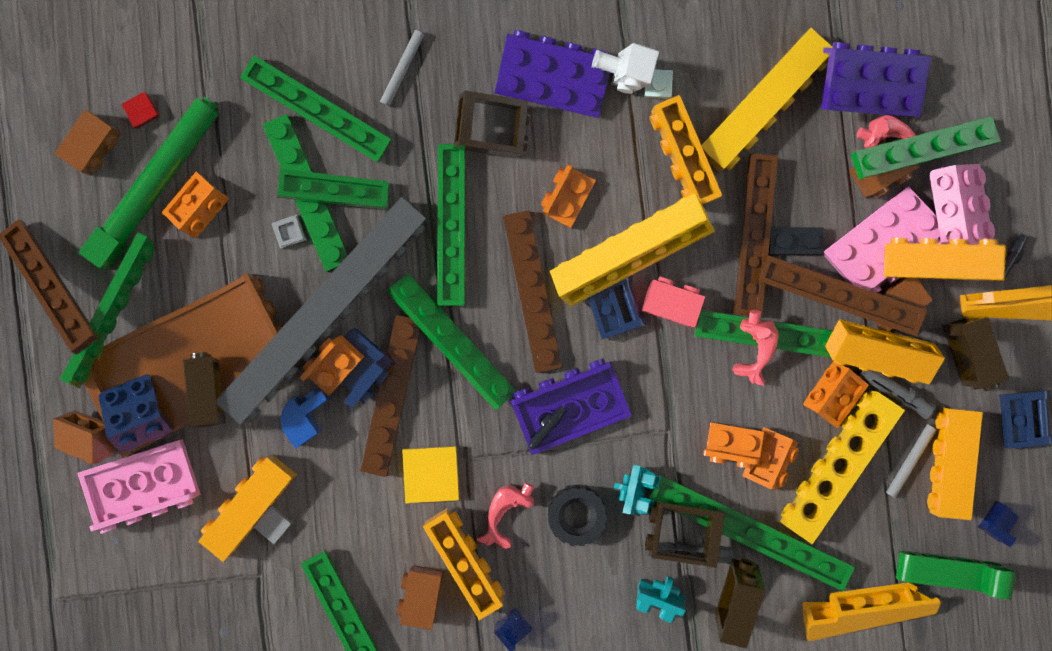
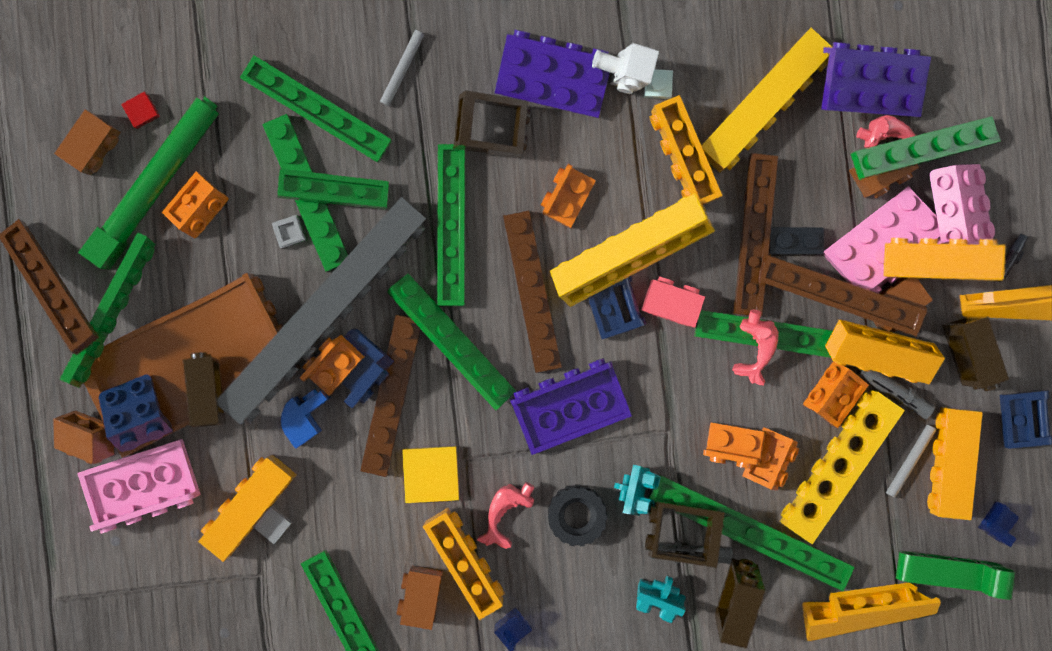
black piece [529,405,567,450] -> none

